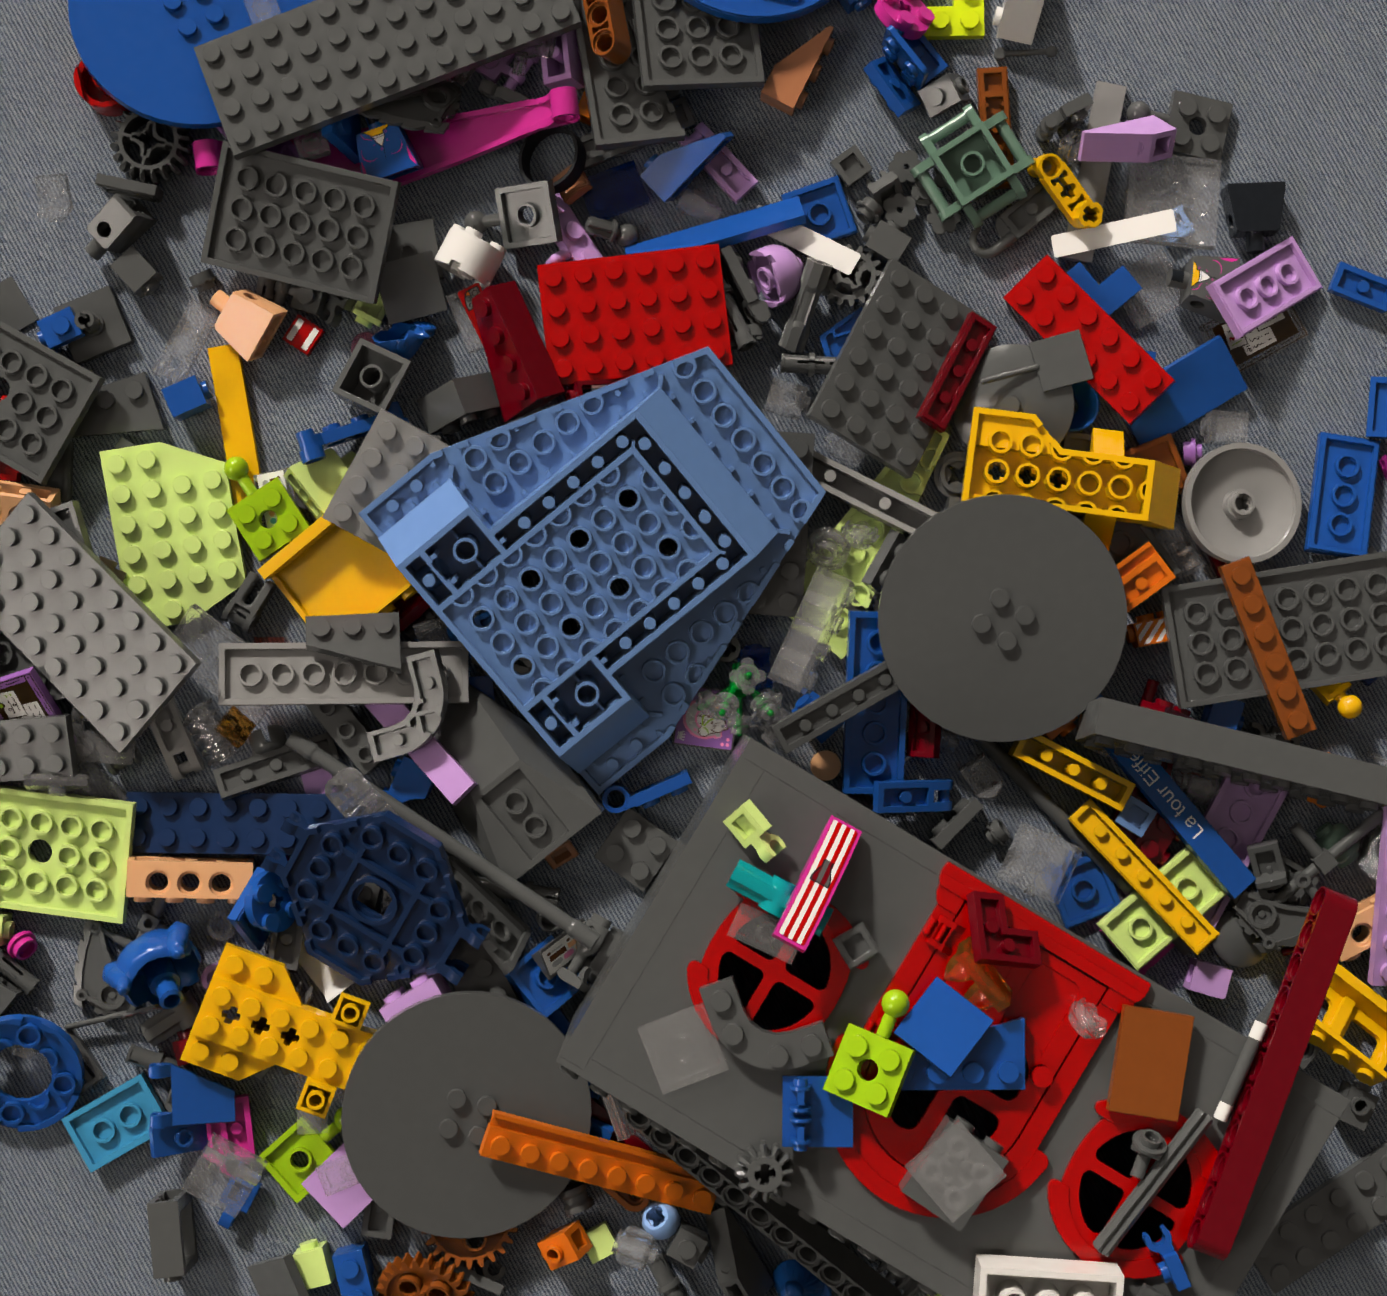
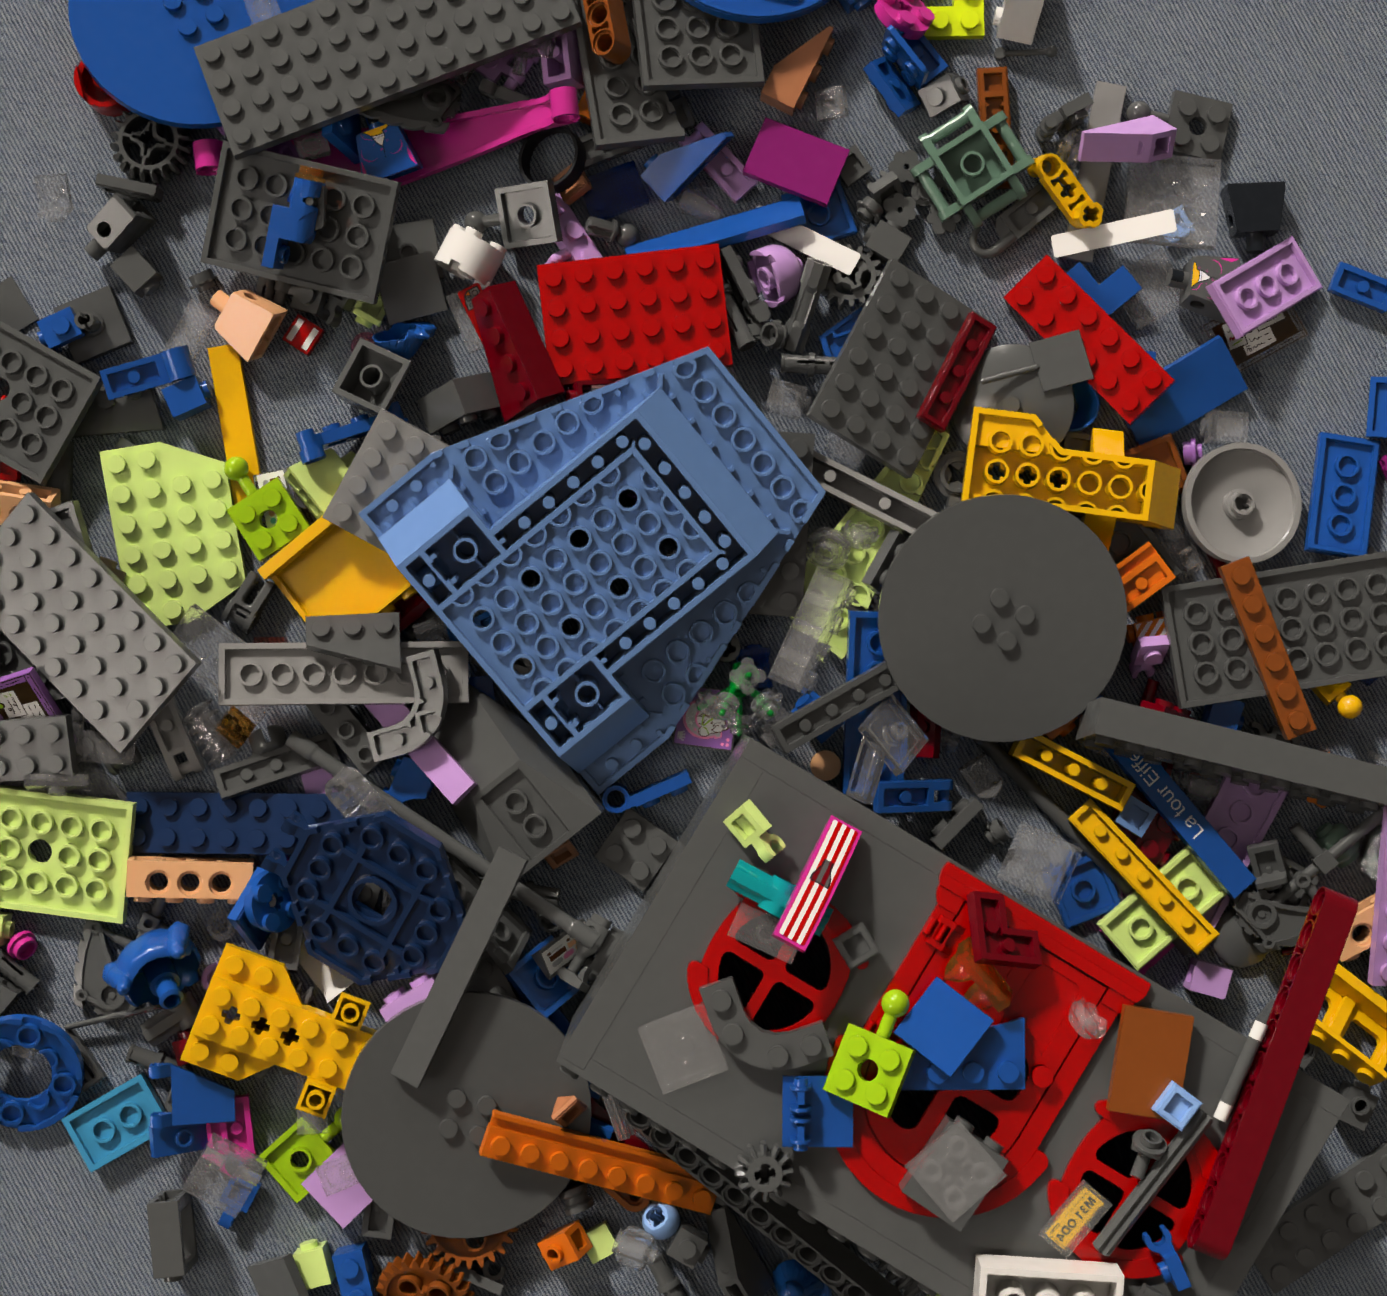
none -> blue plate [99,345,197,401]
none -> blue plate [261,165,327,269]
none -> dark grey tile [390,846,529,1088]
none -> nougat slope [551,1096,587,1128]
none -> magenta tile [743,117,850,208]
none -> dark grey plate [760,320,788,350]
none -> clear tile [814,85,849,123]
none -> clear tile [846,737,889,805]
none -> clear plate [858,694,929,776]
none -> clear tile [1038,1179,1112,1259]
none -> lavender plate [1129,635,1170,678]
none -> light blue tile [1151,1080,1203,1132]

